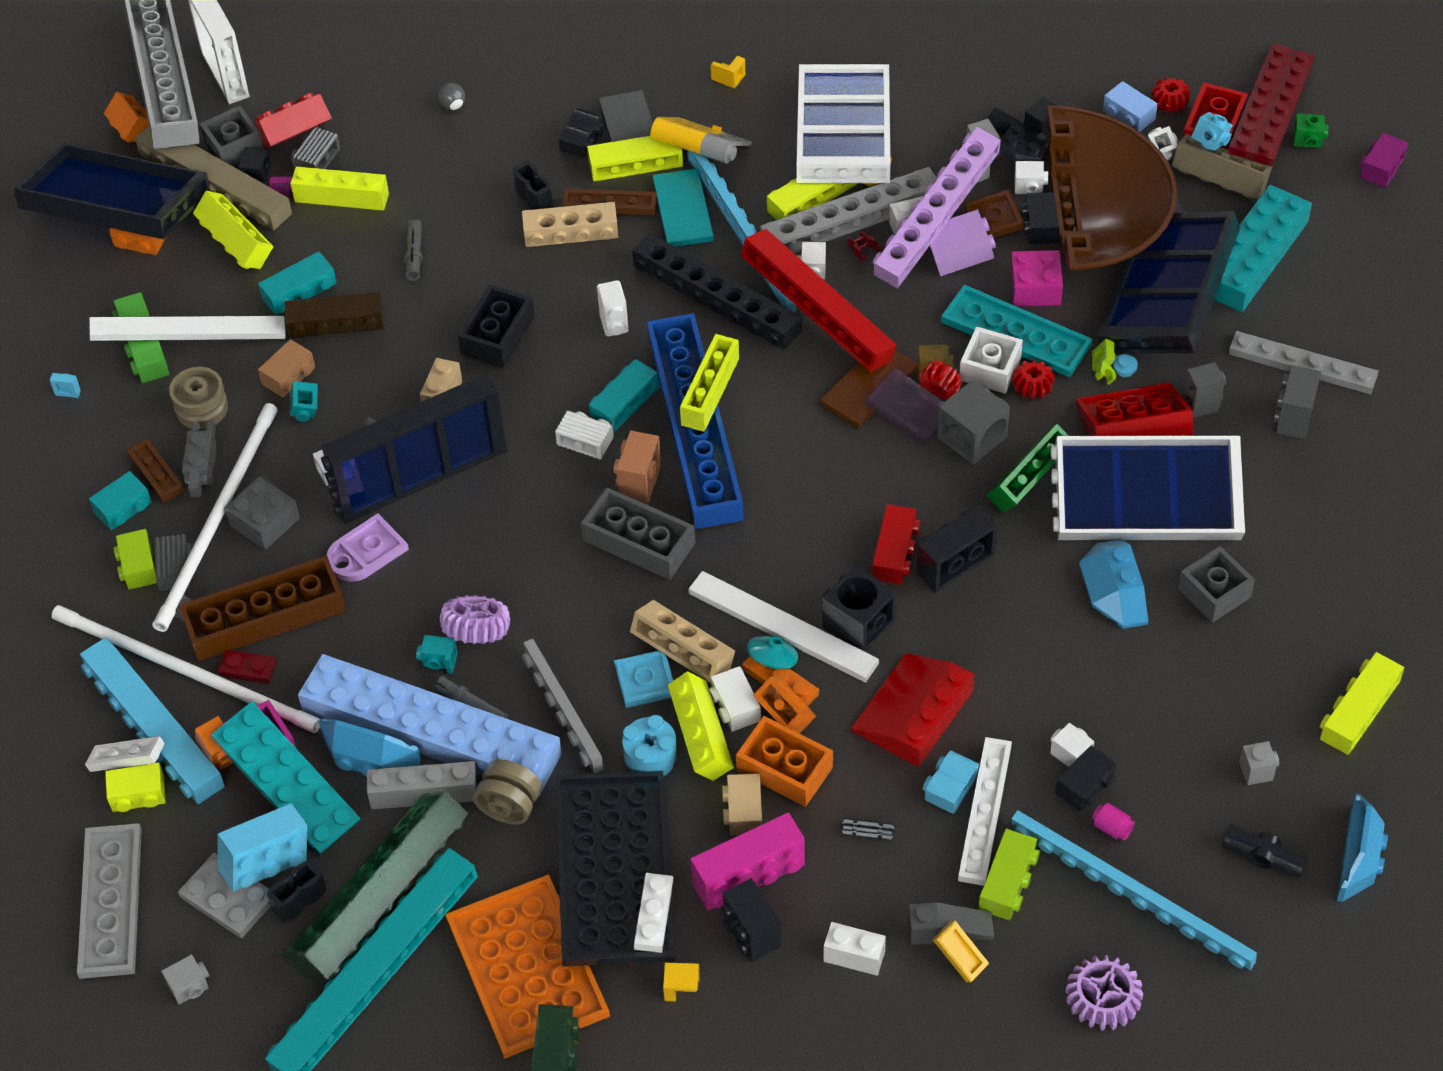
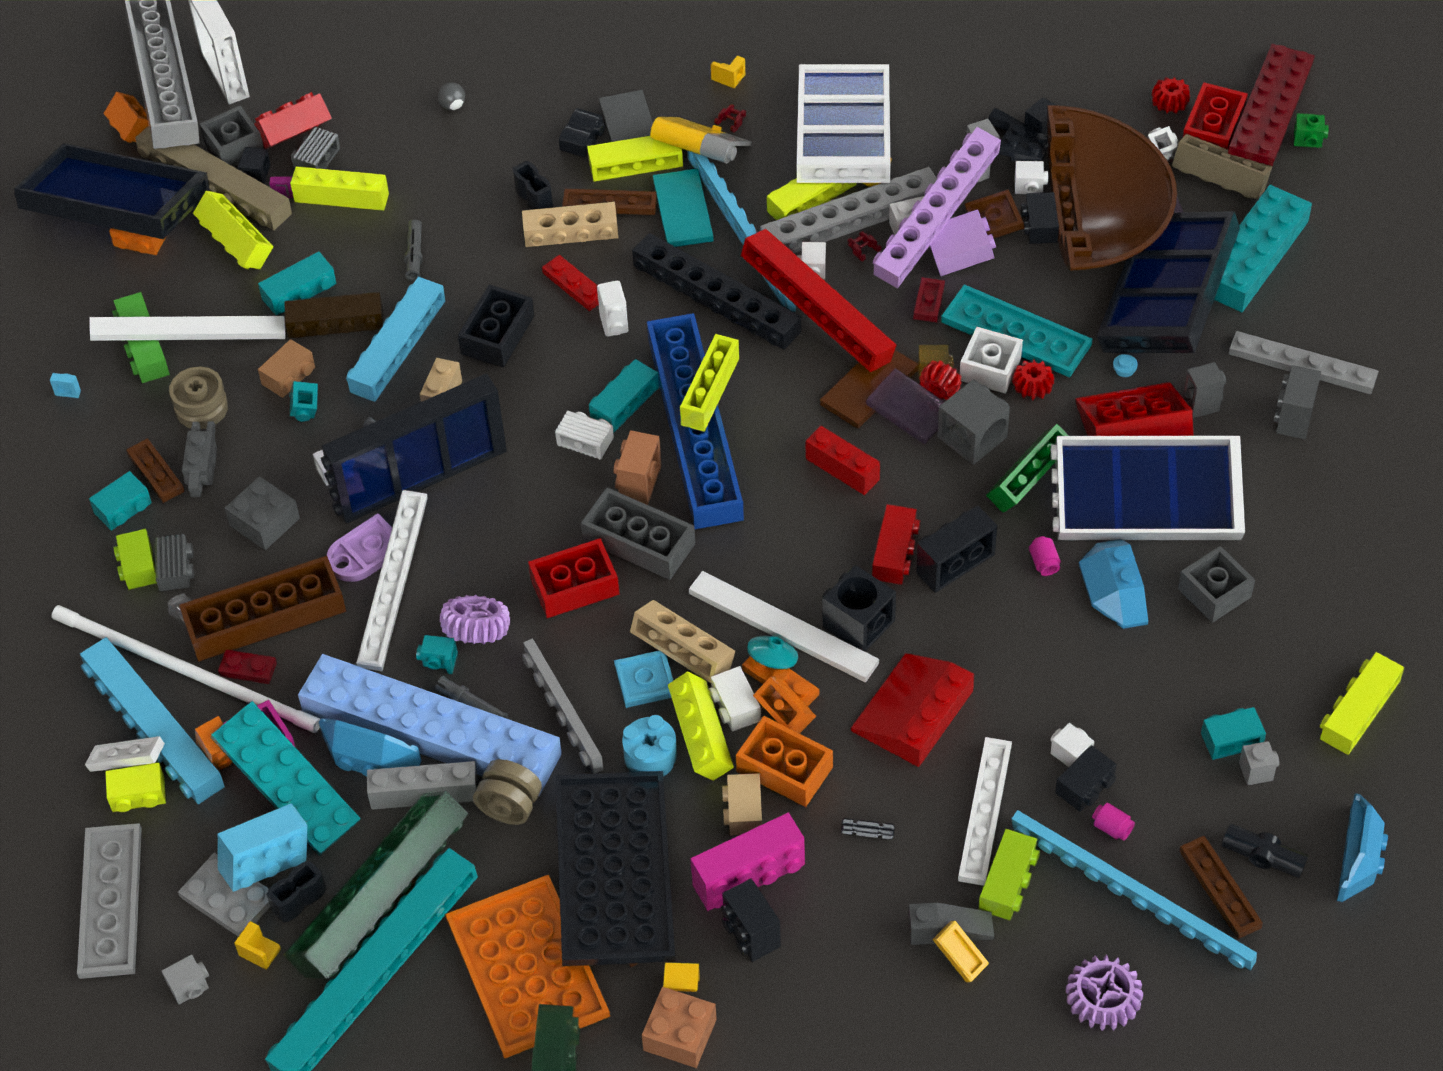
white piece [152,403,278,632] -> none
white plate [634,873,673,953] -> none
white brick [824,922,886,976] -> none
medium azure brick [923,750,979,814] -> none
dark pink brick [1010,250,1063,306] -> none
lime plate [1092,339,1116,385] -> none
light blue brick [1103,81,1157,132] -> none
medium azure brick [1191,112,1233,150] -> none
magenta brick [1359,133,1408,188] -> none
none -> yellow panel [234,921,281,970]
none -> medium azure brick [346,277,446,402]
none -> white tile [356,490,428,671]
none -> red brick [528,538,620,618]
none -> red plate [542,255,599,311]
none -> nougat brick [642,987,717,1068]
none -> dark red piece [714,104,746,133]
none -> red brick [805,426,880,496]
none -> dark red plate [913,277,945,322]
none -> dark pink brick [1029,536,1061,576]
none -> reddish brown plate [1179,836,1263,939]
none -> teal brick [1201,707,1266,760]

